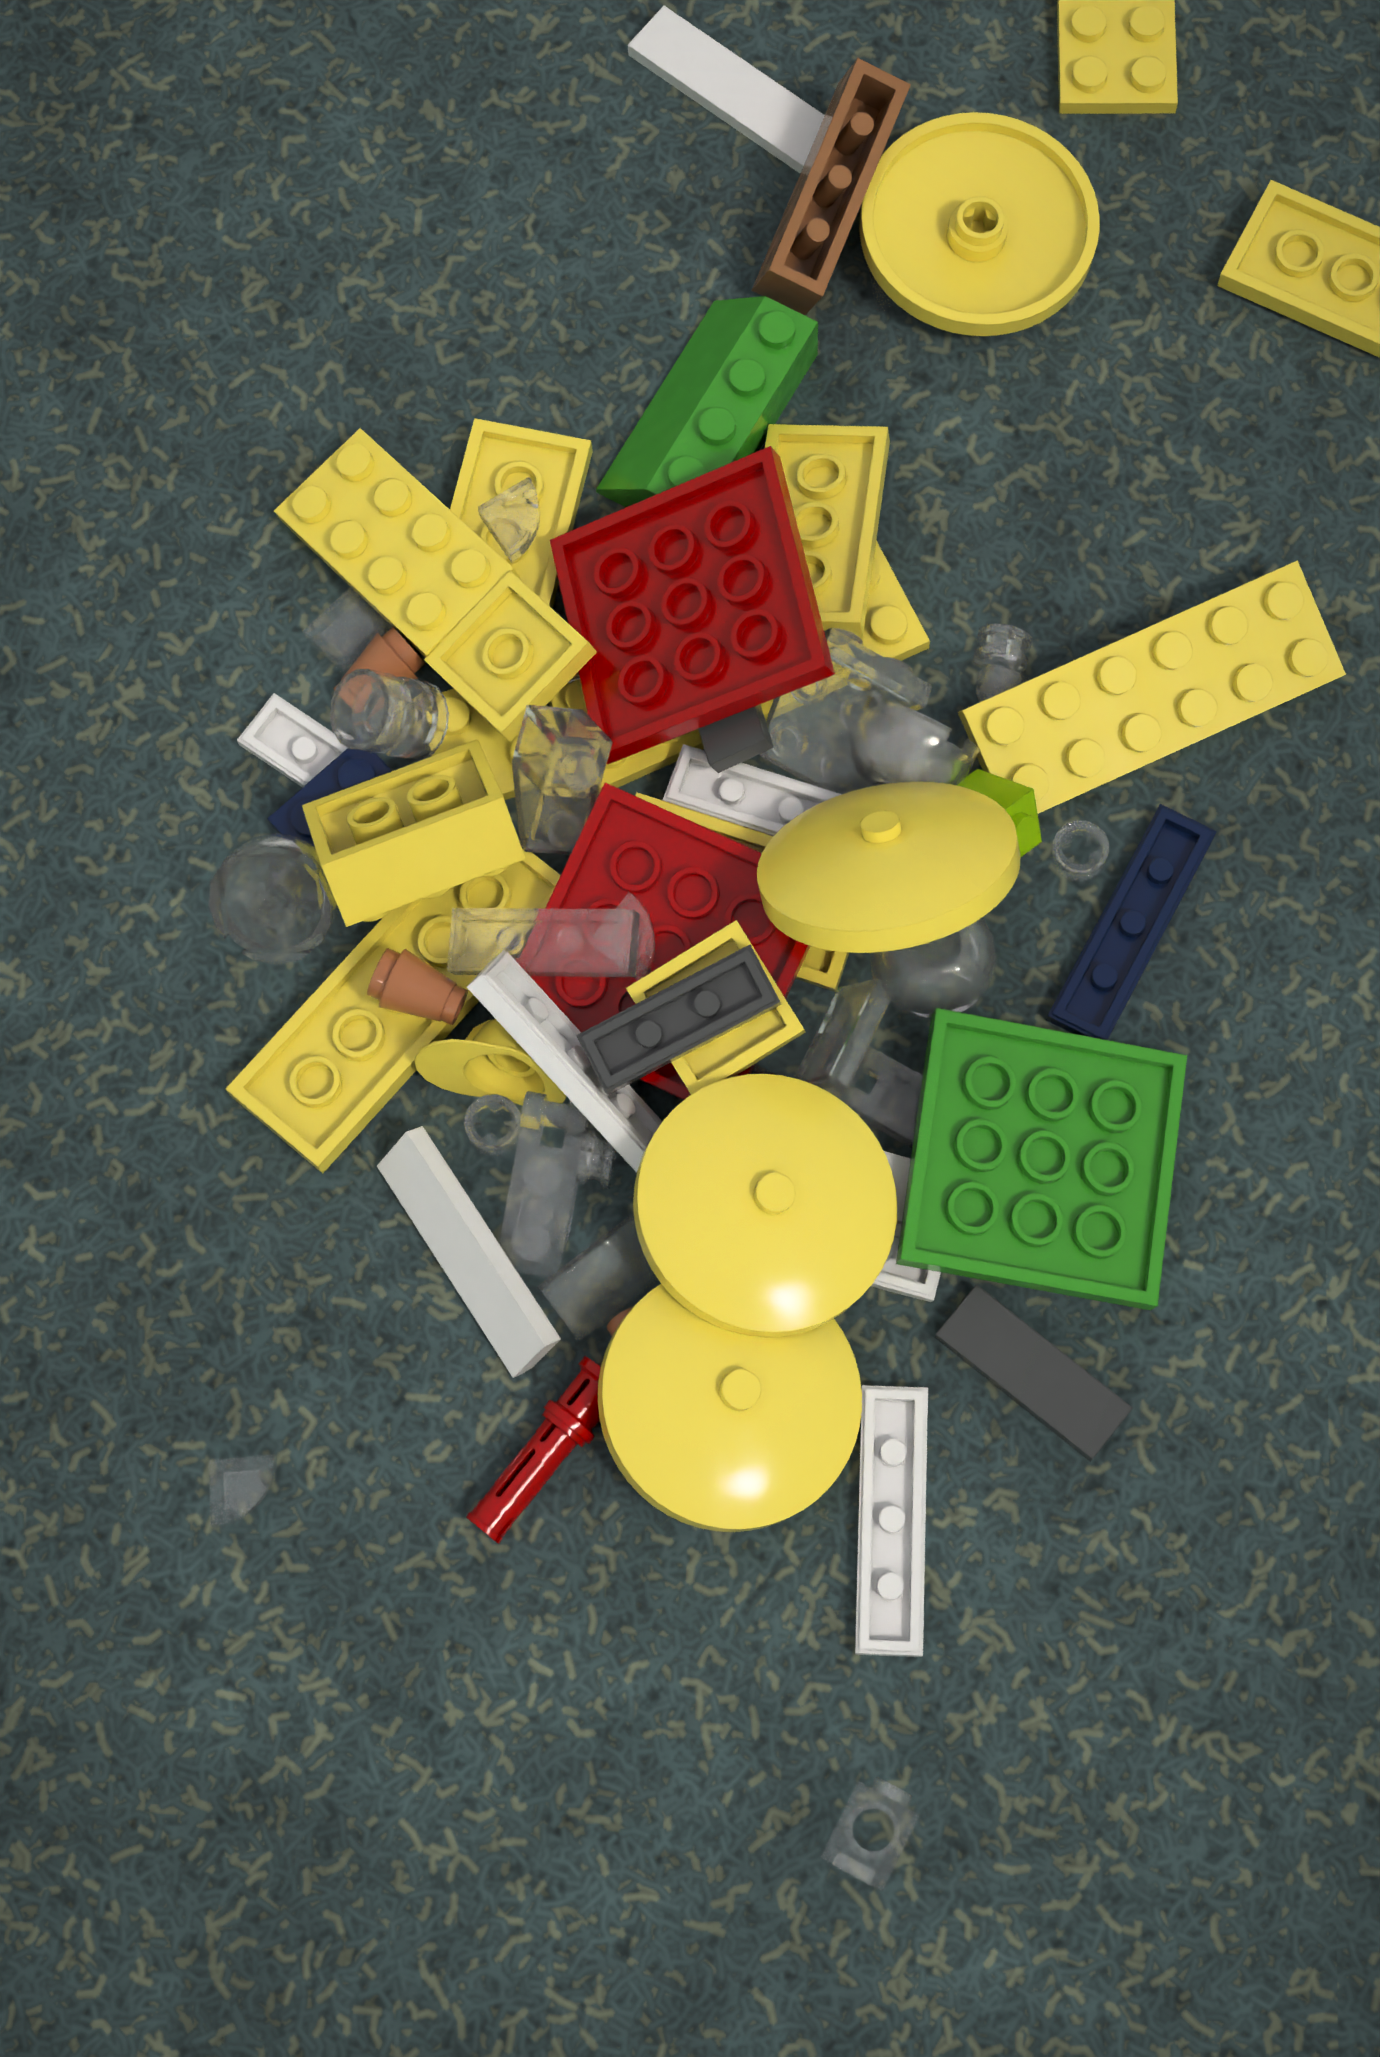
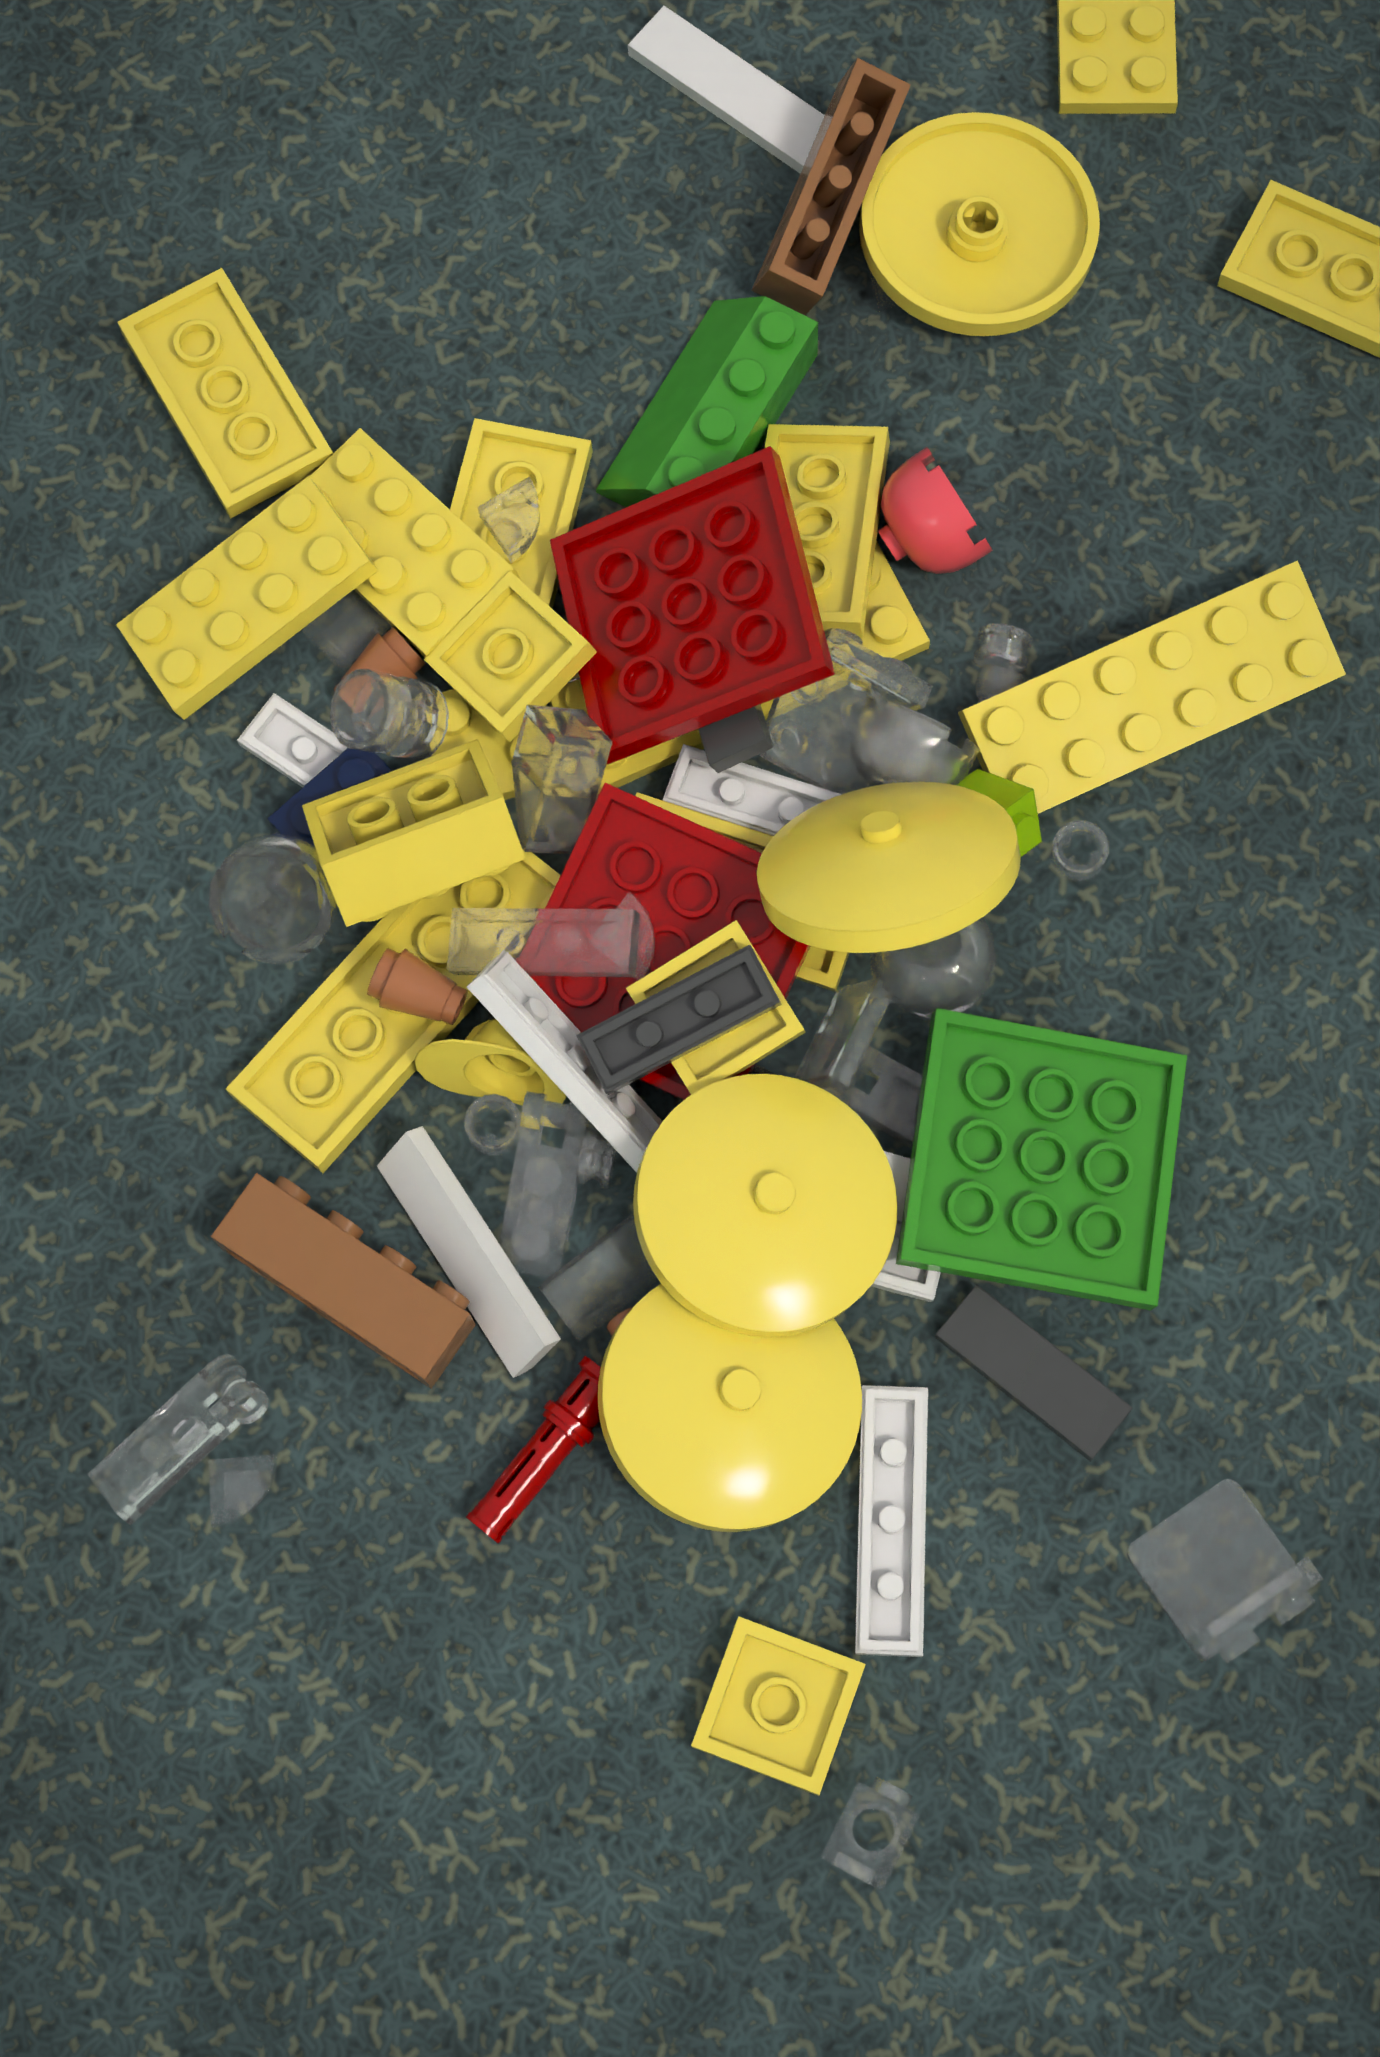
dark blue tile [1046,804,1217,1040] -> none
none -> clear plate [87,1354,269,1525]
none -> light yellow plate [116,476,378,720]
none -> light yellow plate [117,268,333,519]
none -> medium nougat brick [211,1173,476,1389]
none -> light yellow plate [691,1616,866,1796]
none -> coral cylinder [878,447,993,574]
none -> clear bracket [1127,1479,1323,1664]

